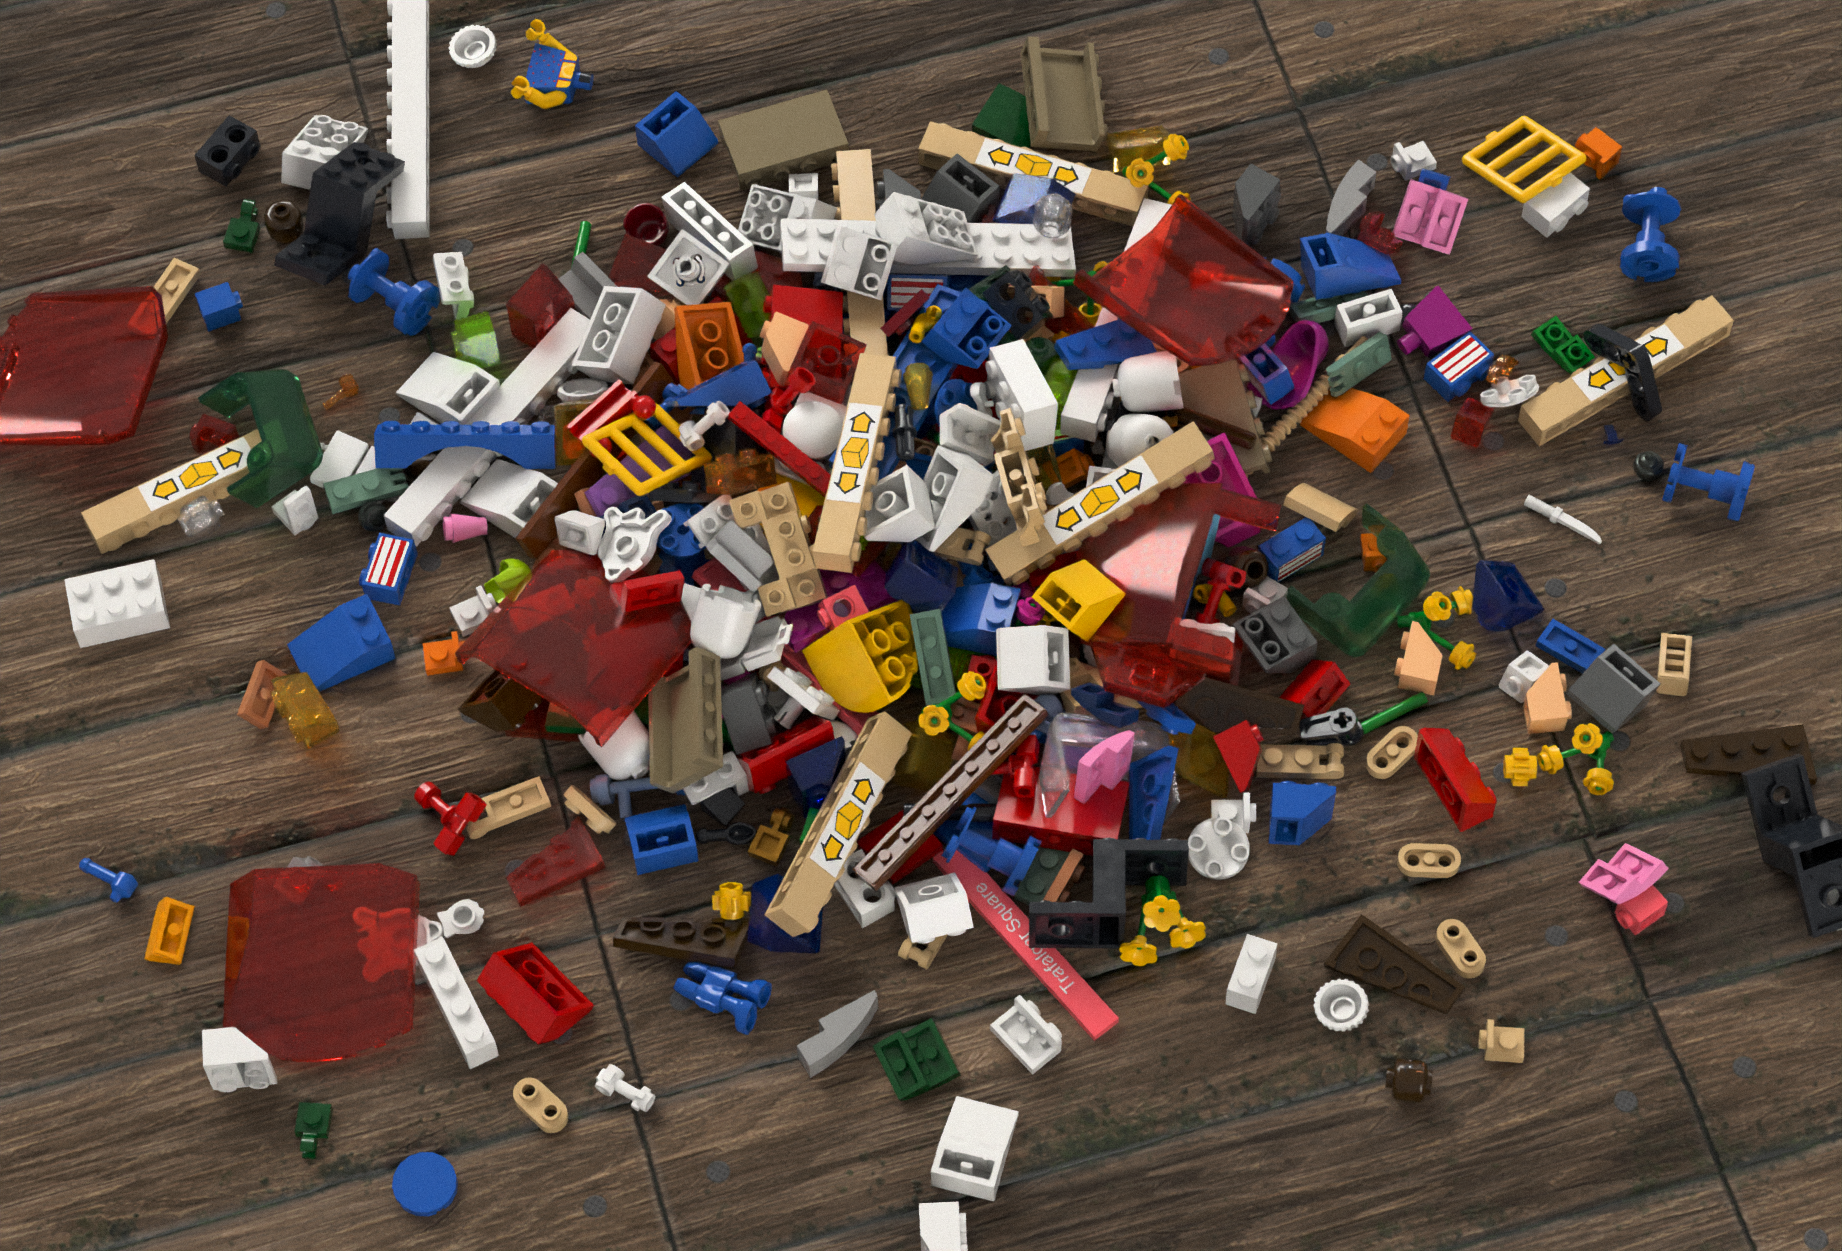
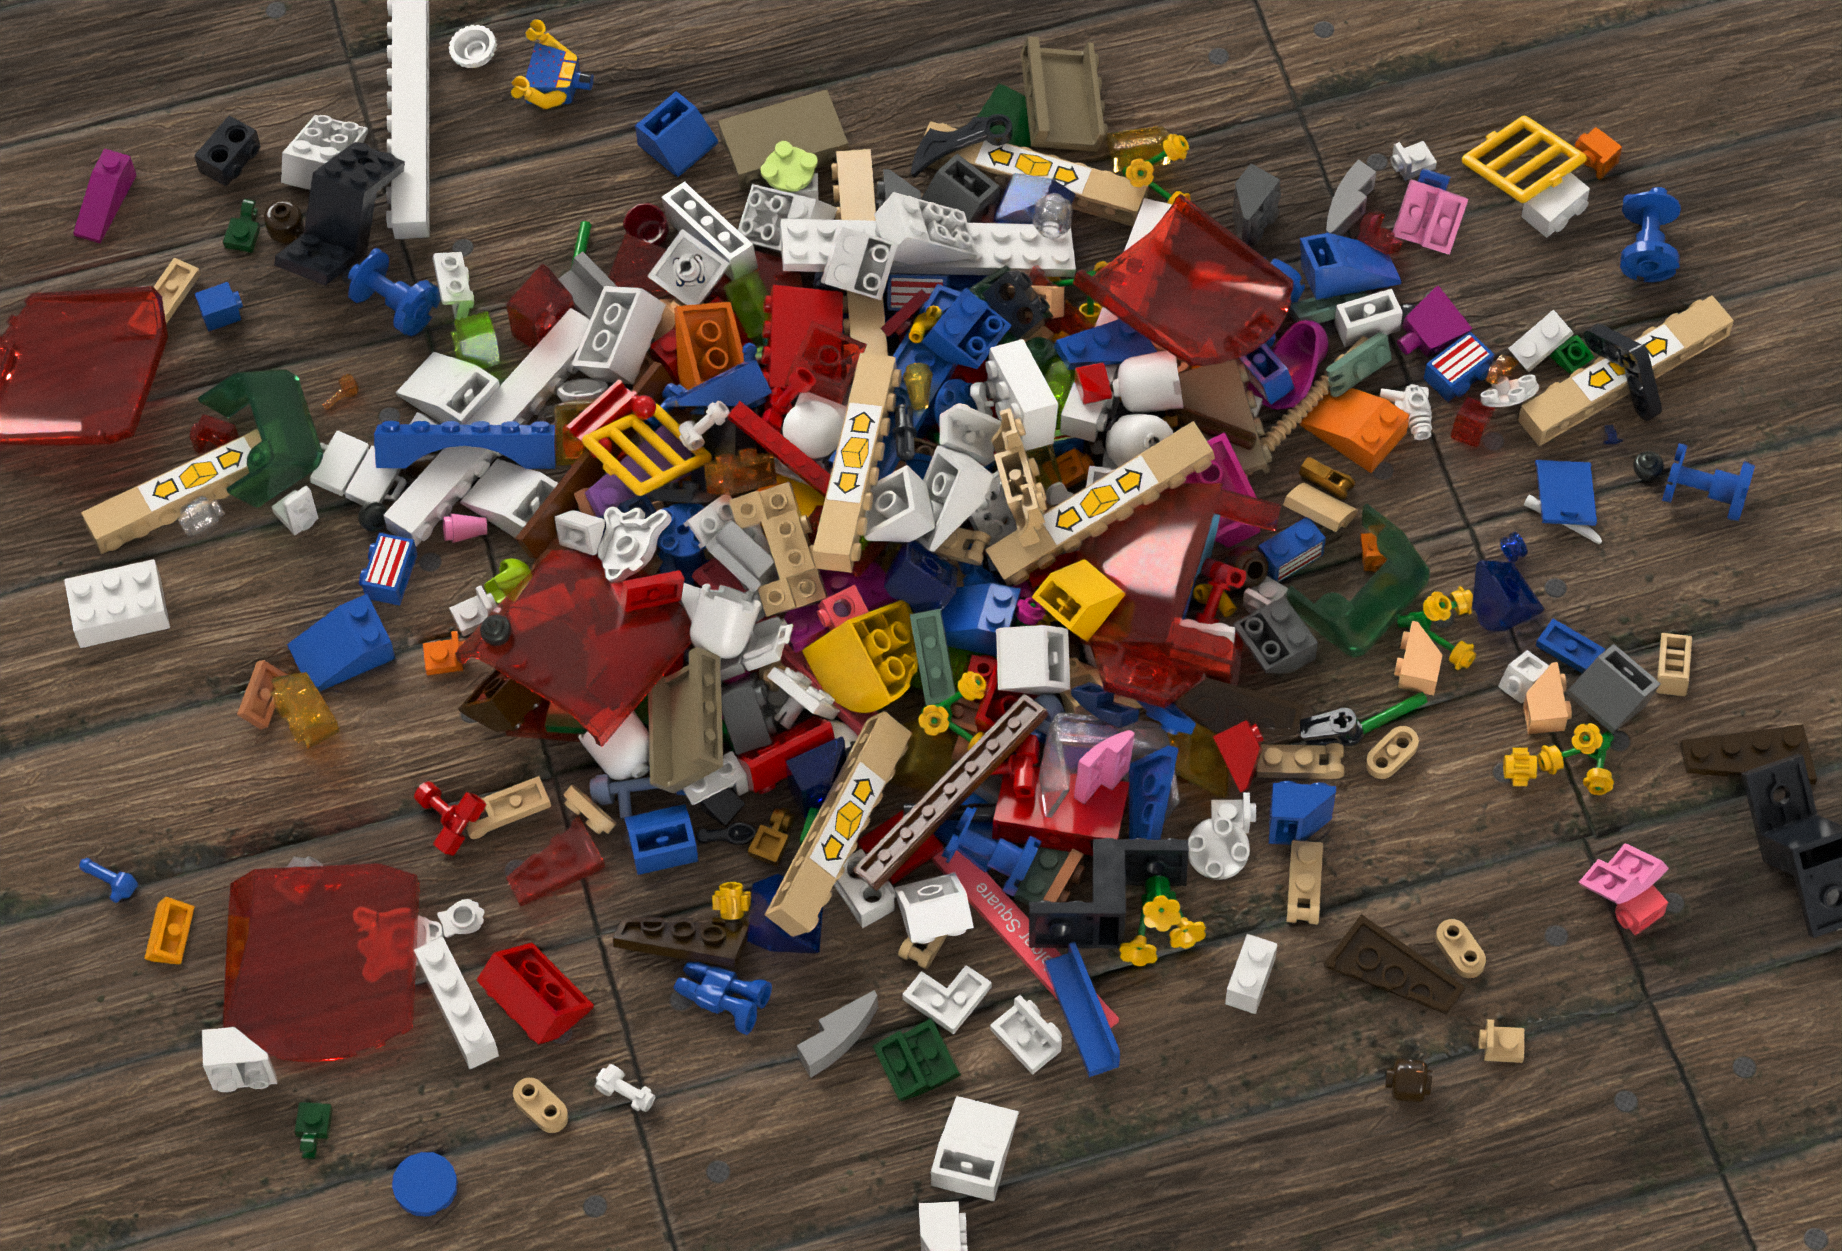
sand green hinge [323,468,409,514] -> none
light nougat slope [759,312,809,387] -> none
red panel [1279,659,1351,719] -> none
white hat [1313,979,1369,1032] -> none
tan plate [1397,843,1461,878] -> none
red slope [1414,727,1497,832] -> none
none -> magenta slope [73,148,137,244]
none -> pearl dark grey plate [480,615,512,646]
none -> yellowish green piece [760,141,818,192]
none -> white plate [902,965,992,1034]
none -> black piece [911,114,1013,177]
none -> blue panel [1044,942,1120,1077]
none -> red slope [1075,363,1112,404]
none -> tan plate [1286,840,1323,925]
none -> pearl gold bar [1299,456,1355,500]
none -> white piece [1380,384,1432,440]
none -> clear blue bush [1500,532,1528,562]
none -> white plate [1508,310,1574,372]
none -> blue container [1535,460,1597,526]

